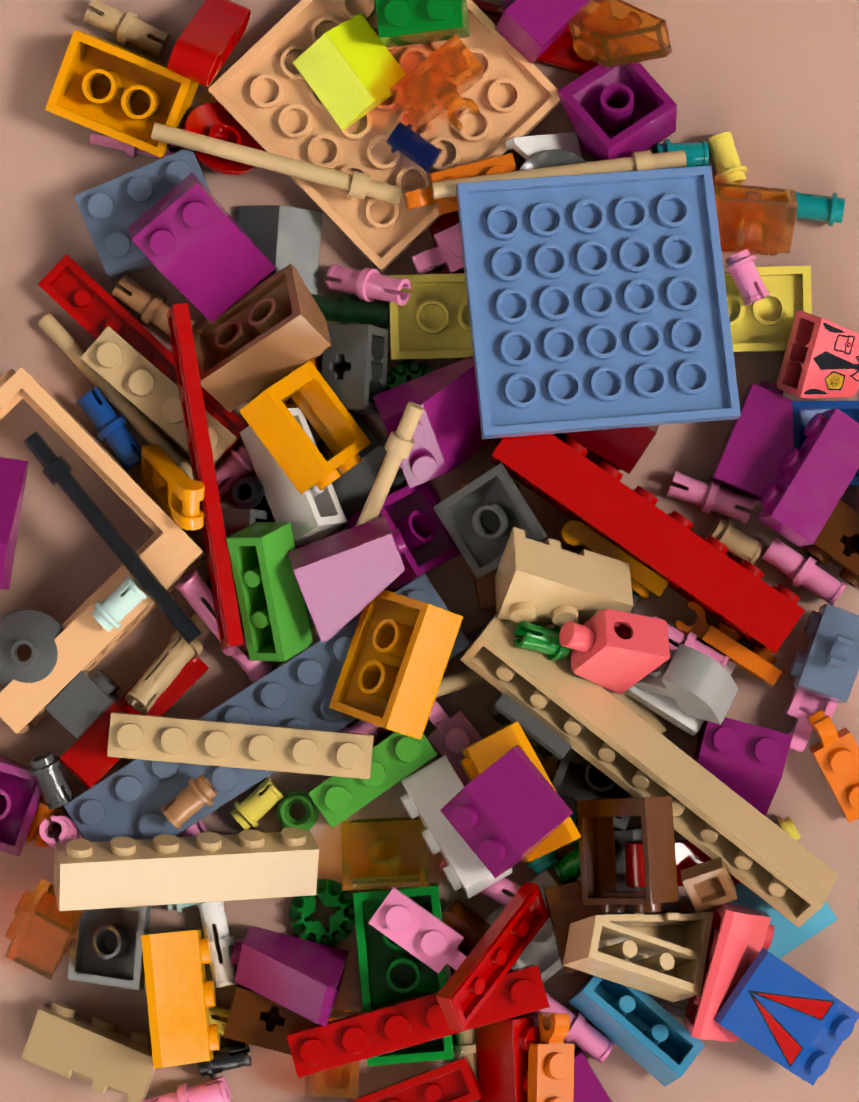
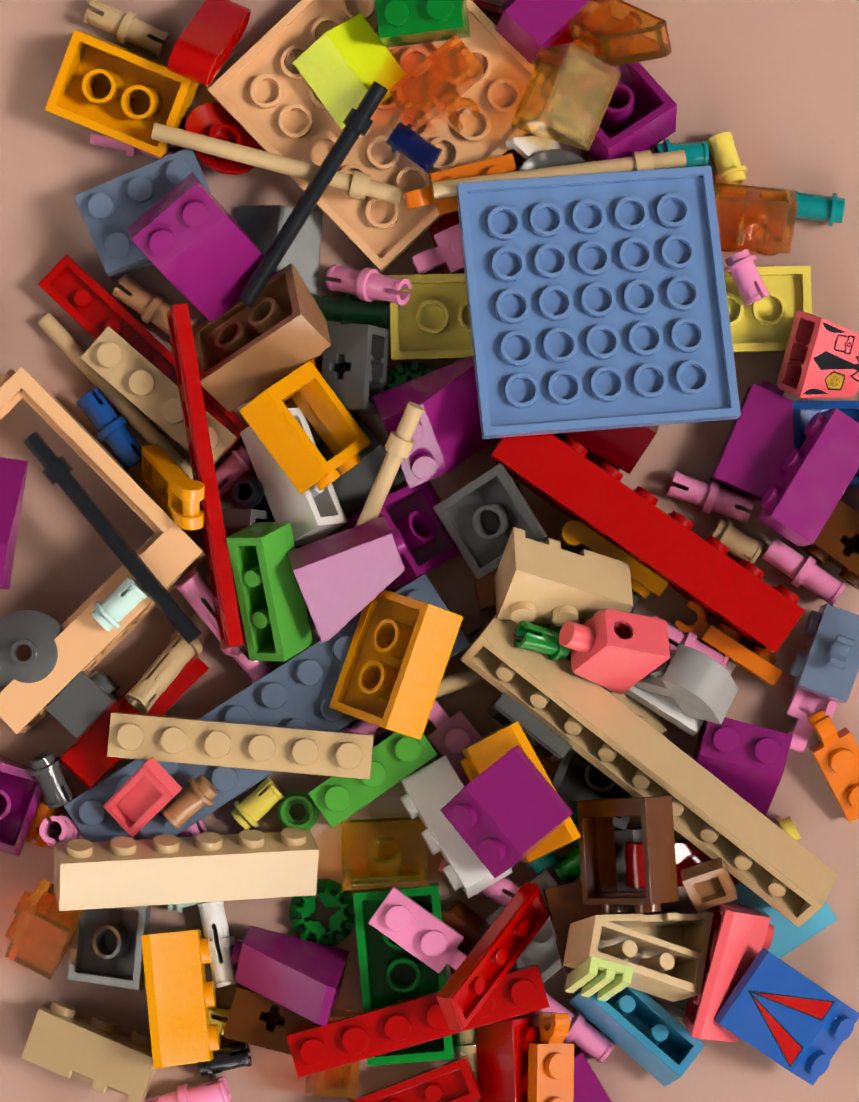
none -> coral tile [103,756,183,837]
none -> black bar [237,81,388,308]
none -> clear yellow slope [511,43,621,151]
none -> yellowish green tile [564,956,634,1002]

